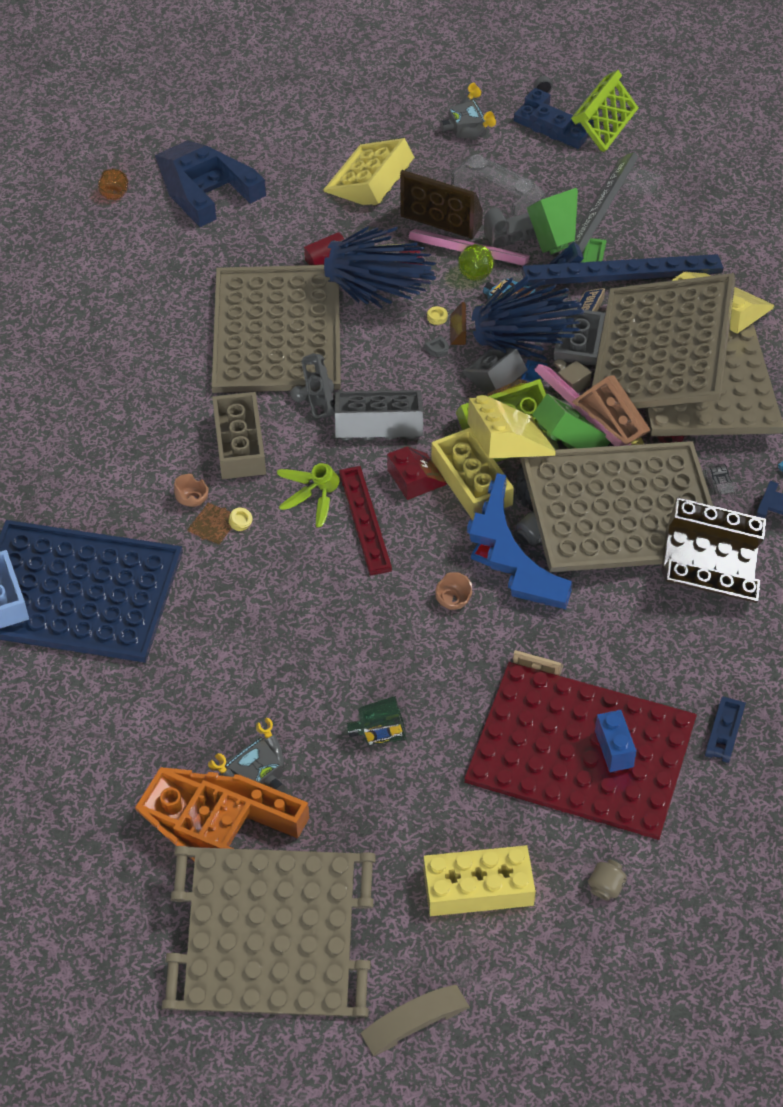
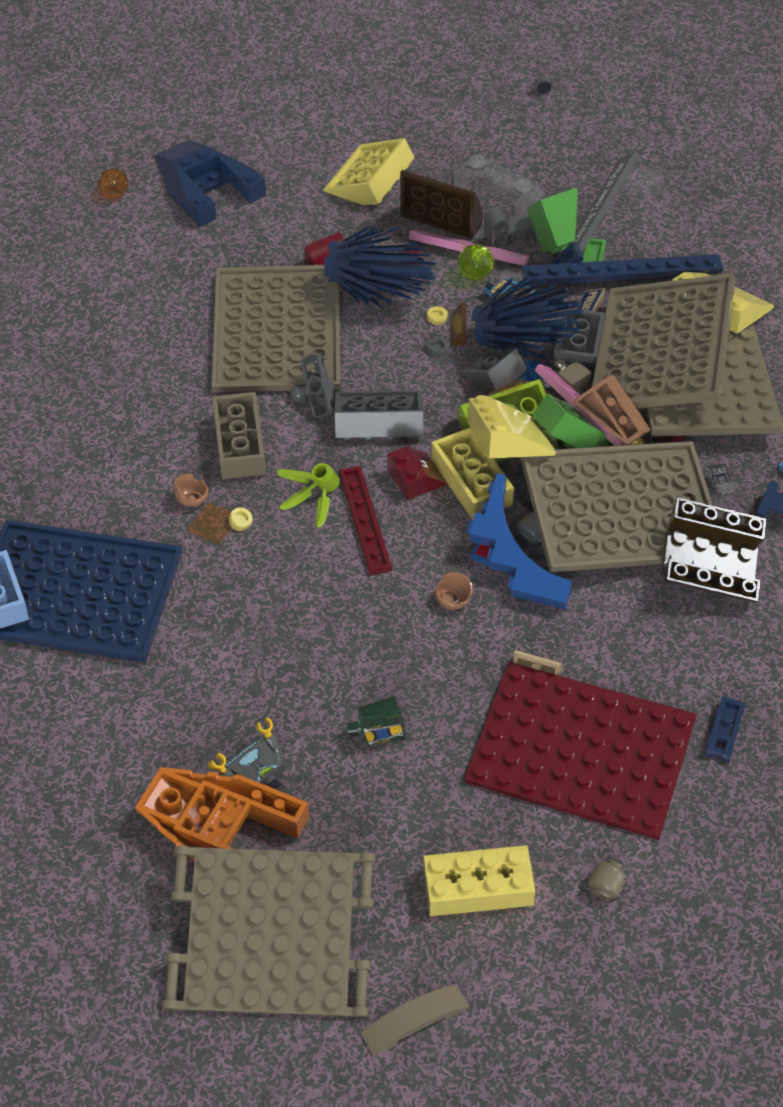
dark grey torso [440,83,496,139] -> none
dark blue bracket [514,88,594,149] -> none
lime fence [571,70,639,152] -> none
blue brick [595,710,636,772] -> none

